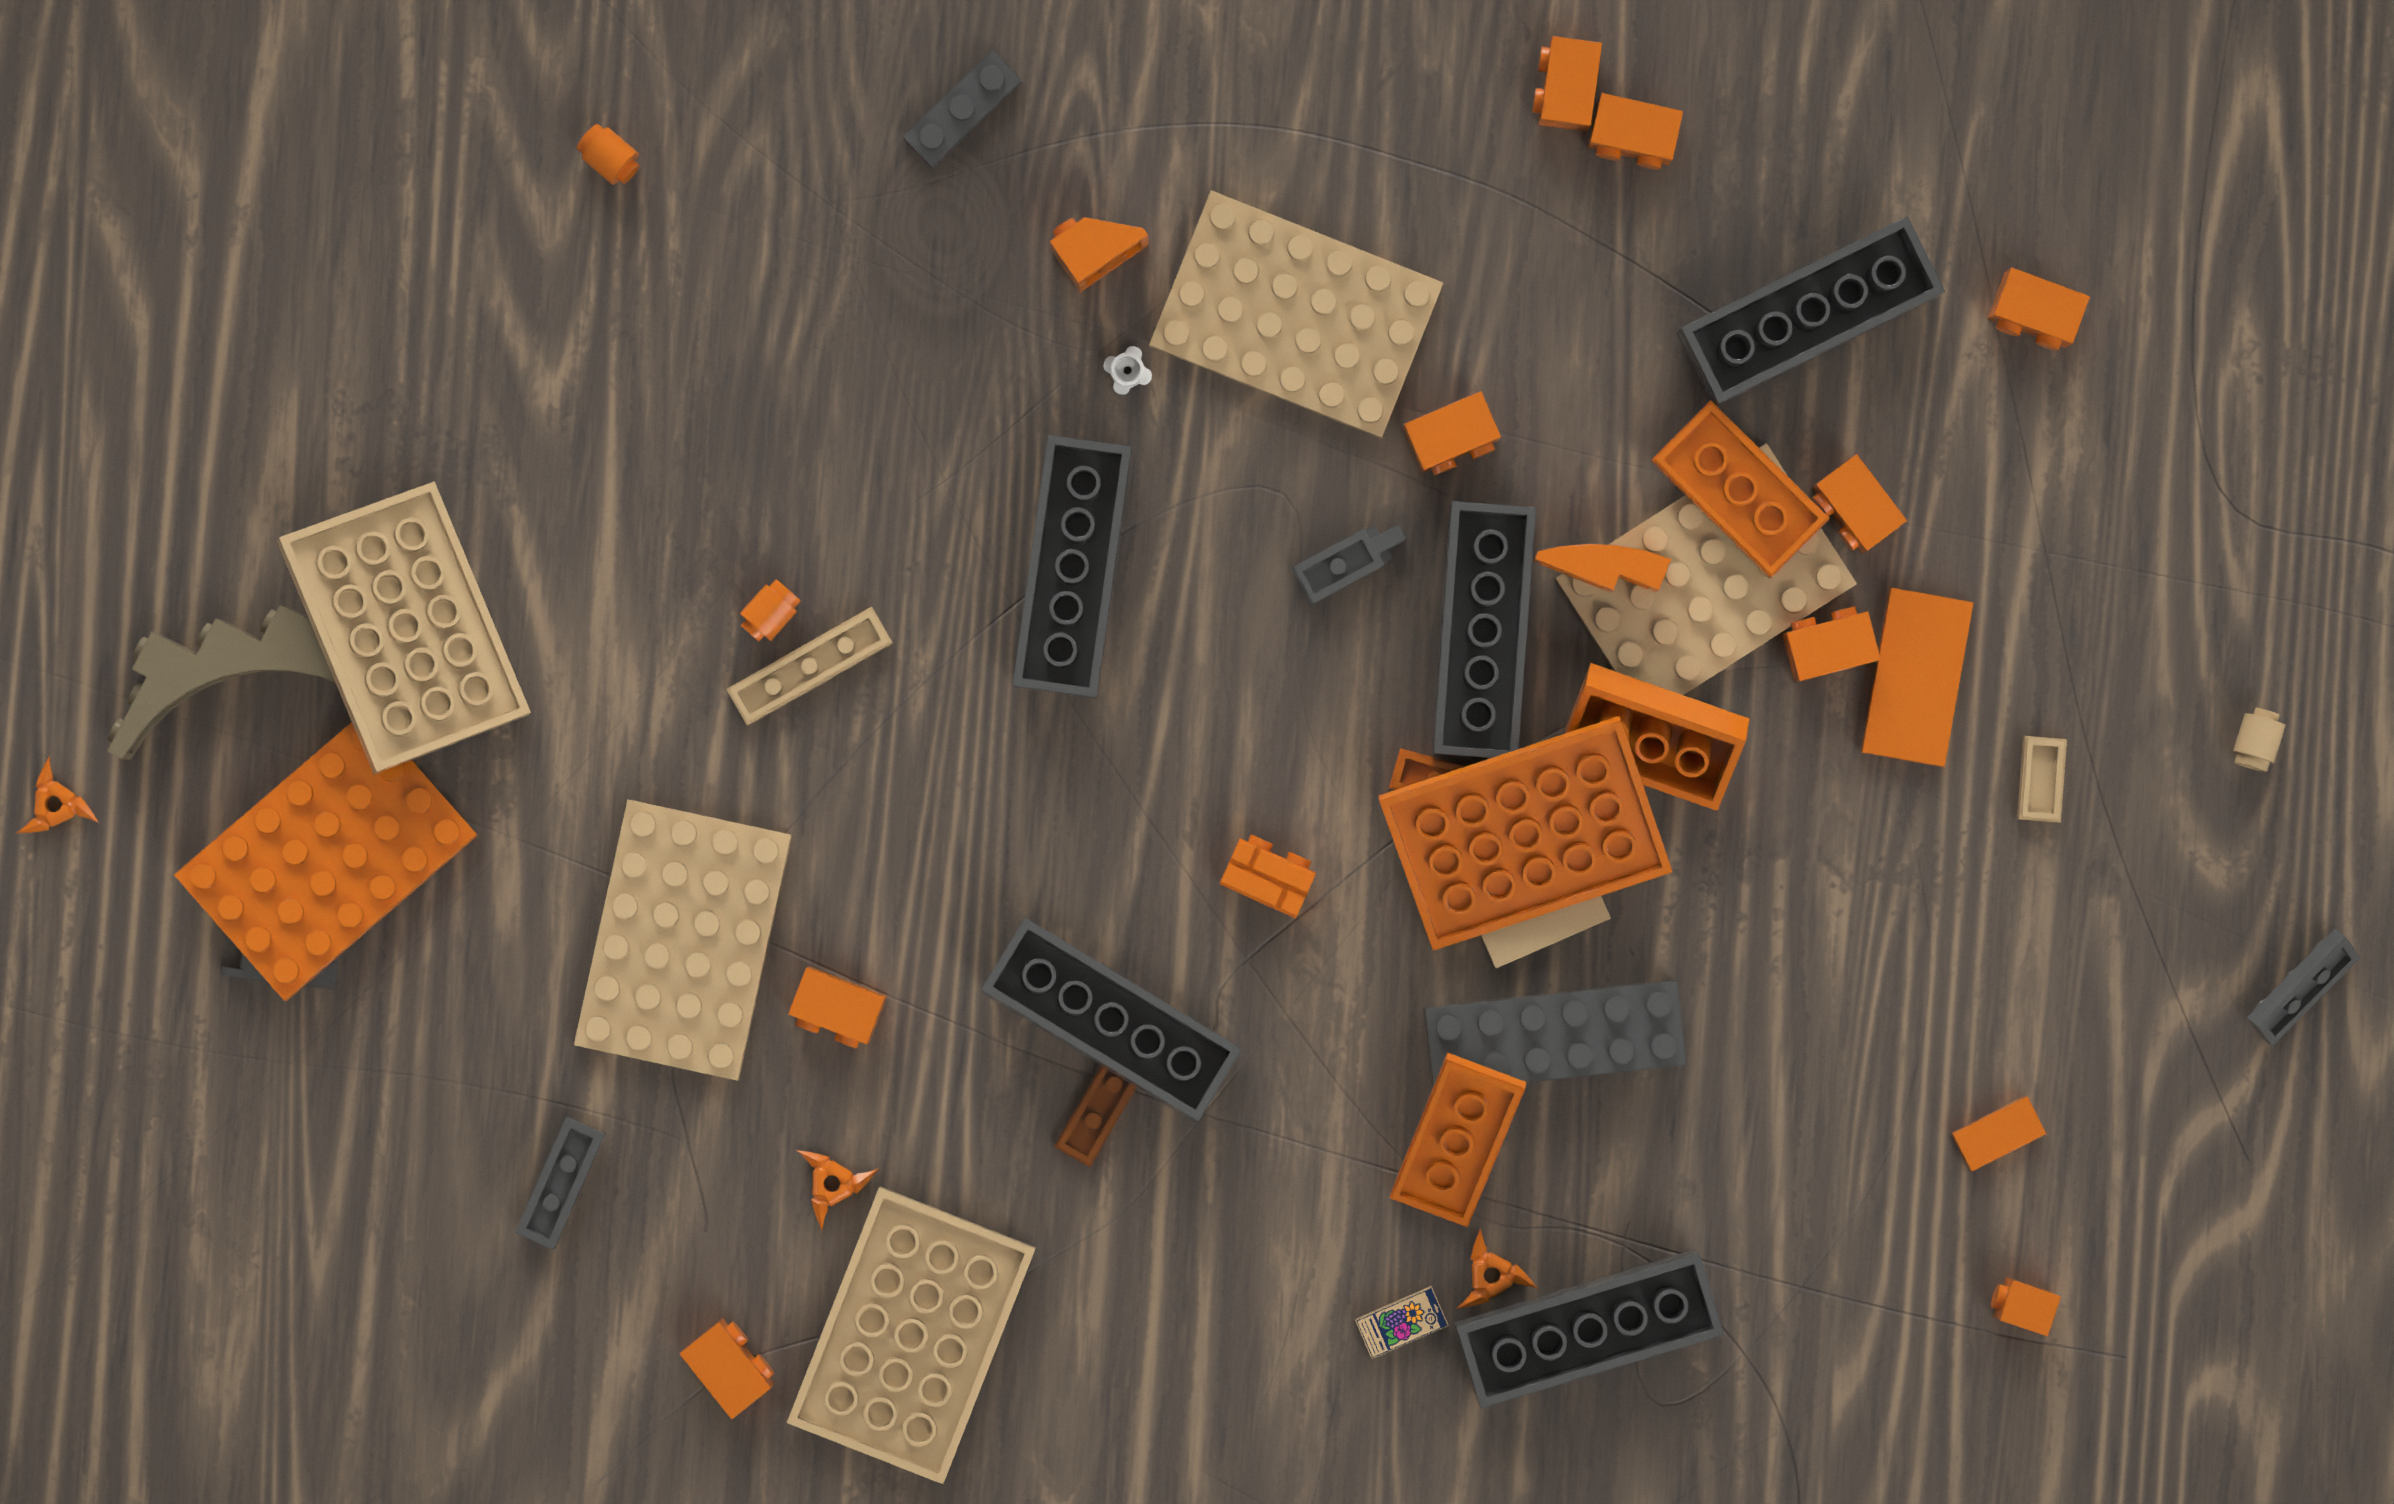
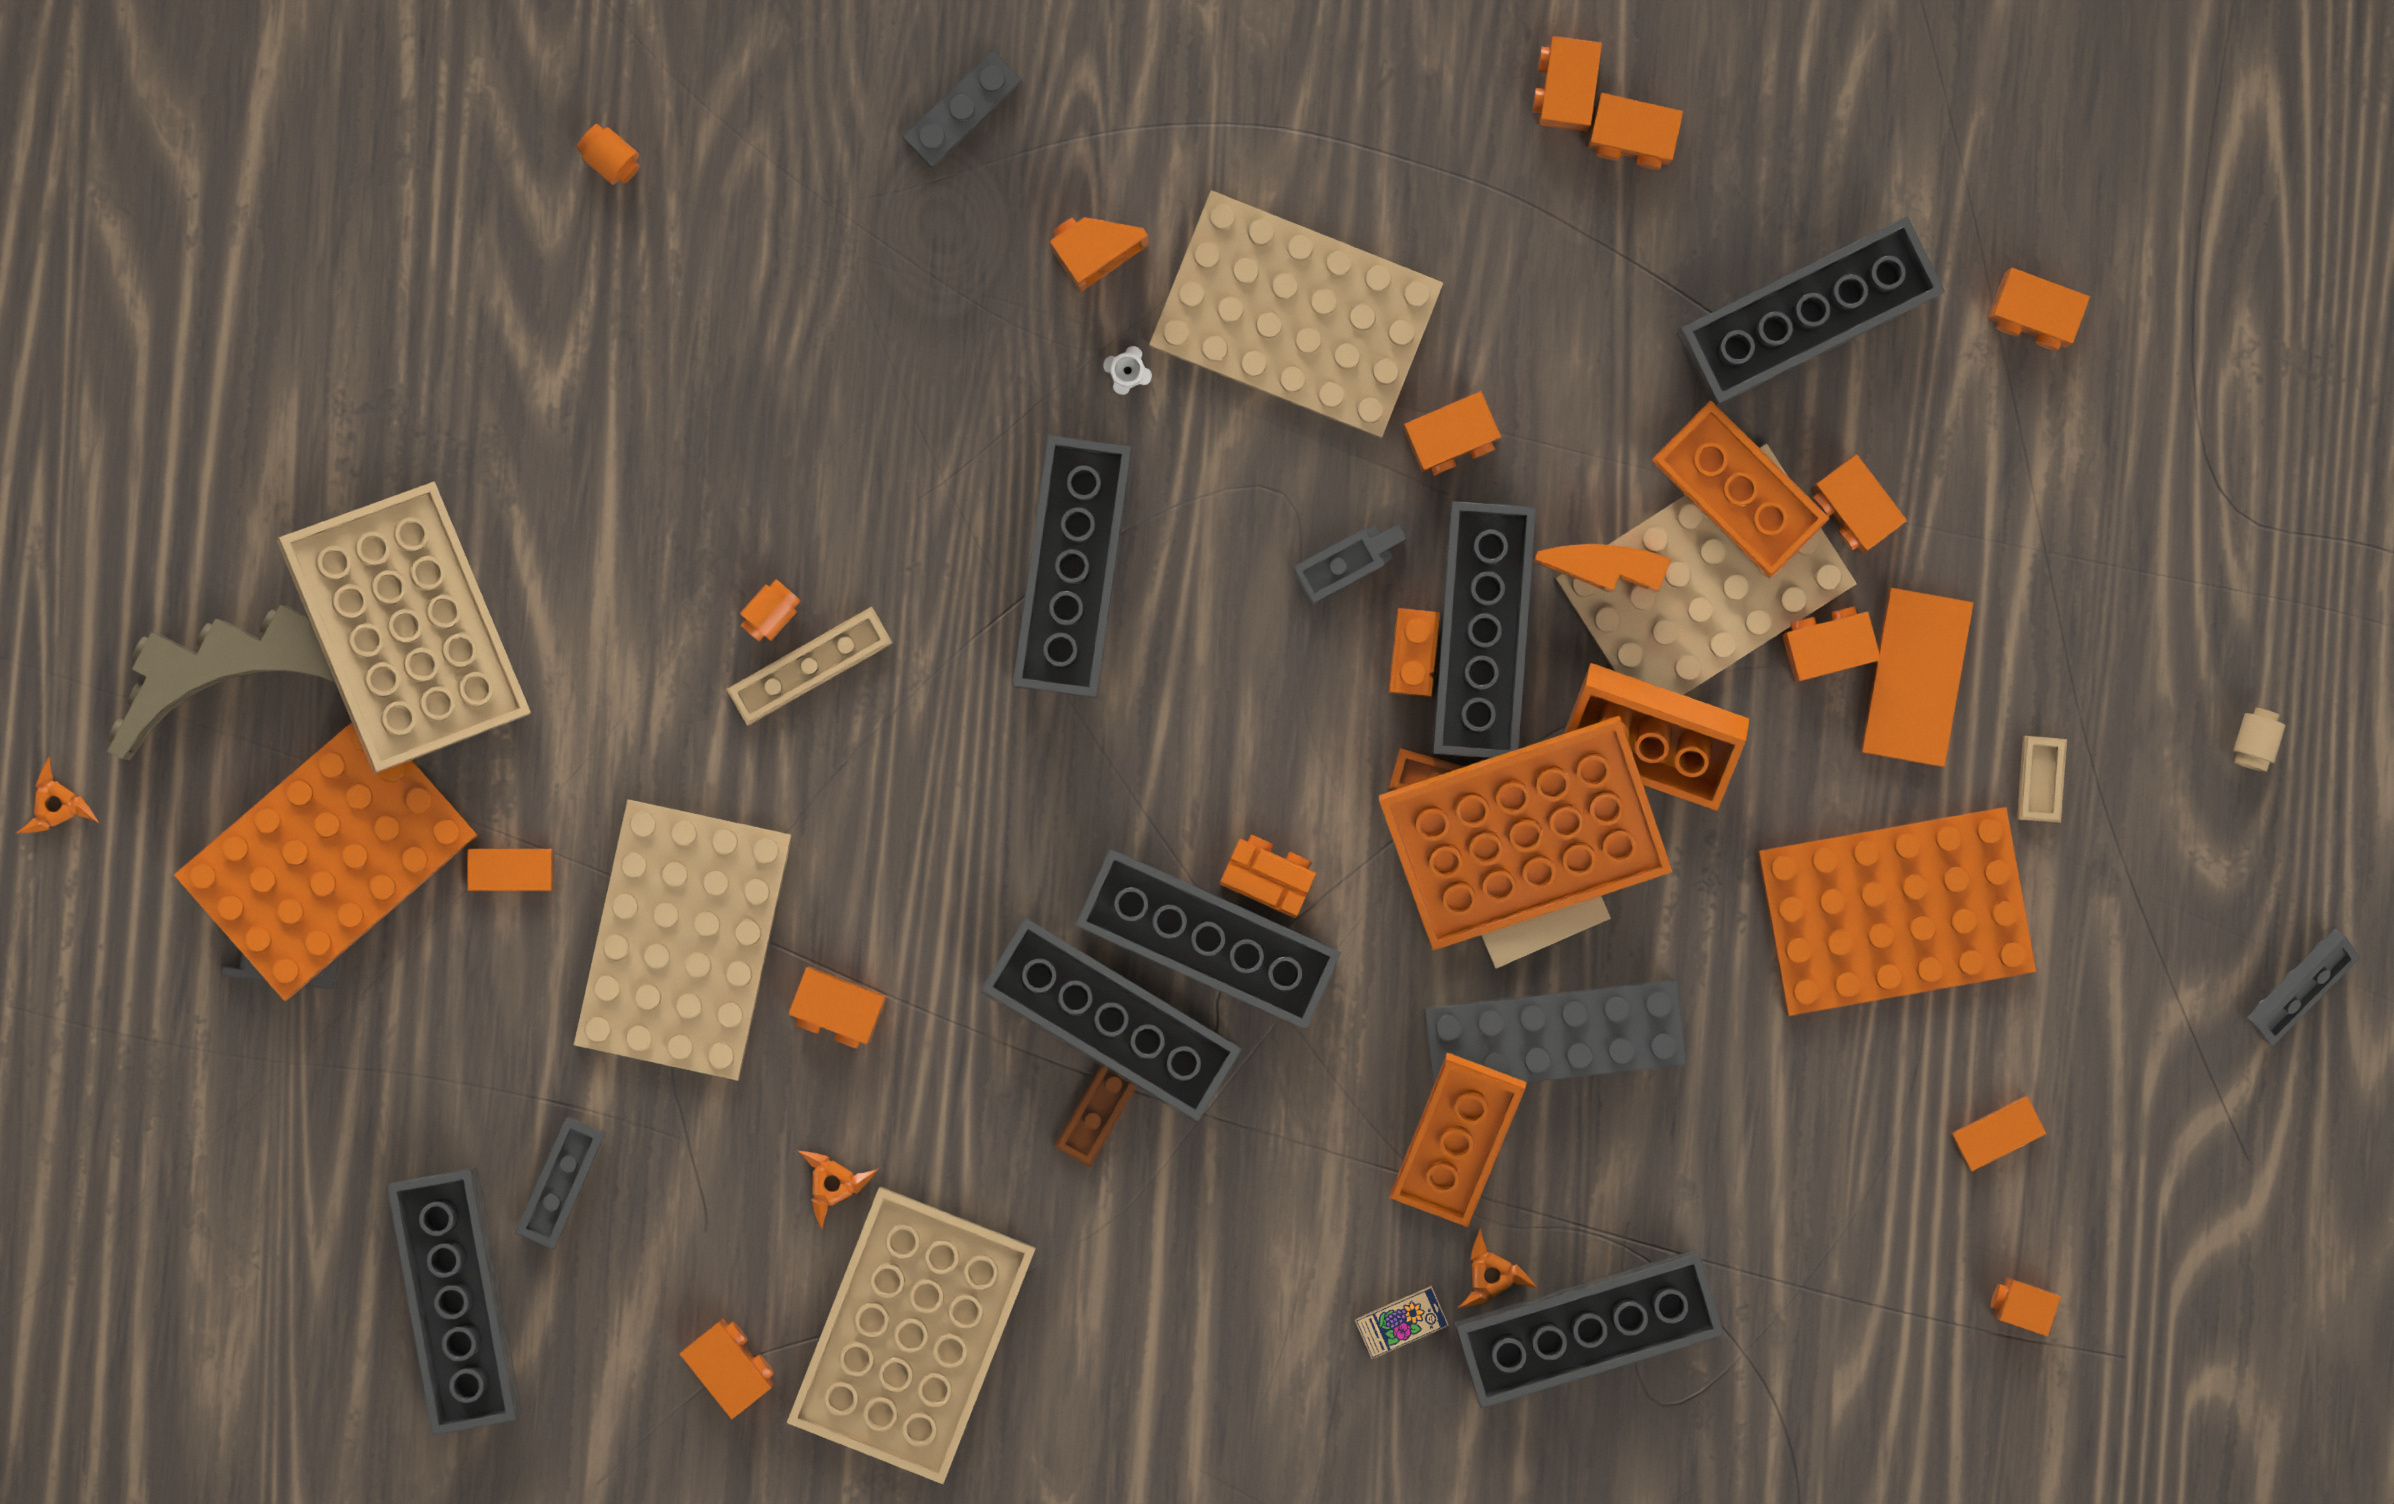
none -> dark grey brick [387,1167,522,1435]
none -> orange tile [468,849,553,891]
none -> dark grey brick [1075,848,1341,1030]
none -> orange brick [1388,608,1440,698]
none -> orange plate [1757,807,2036,1016]

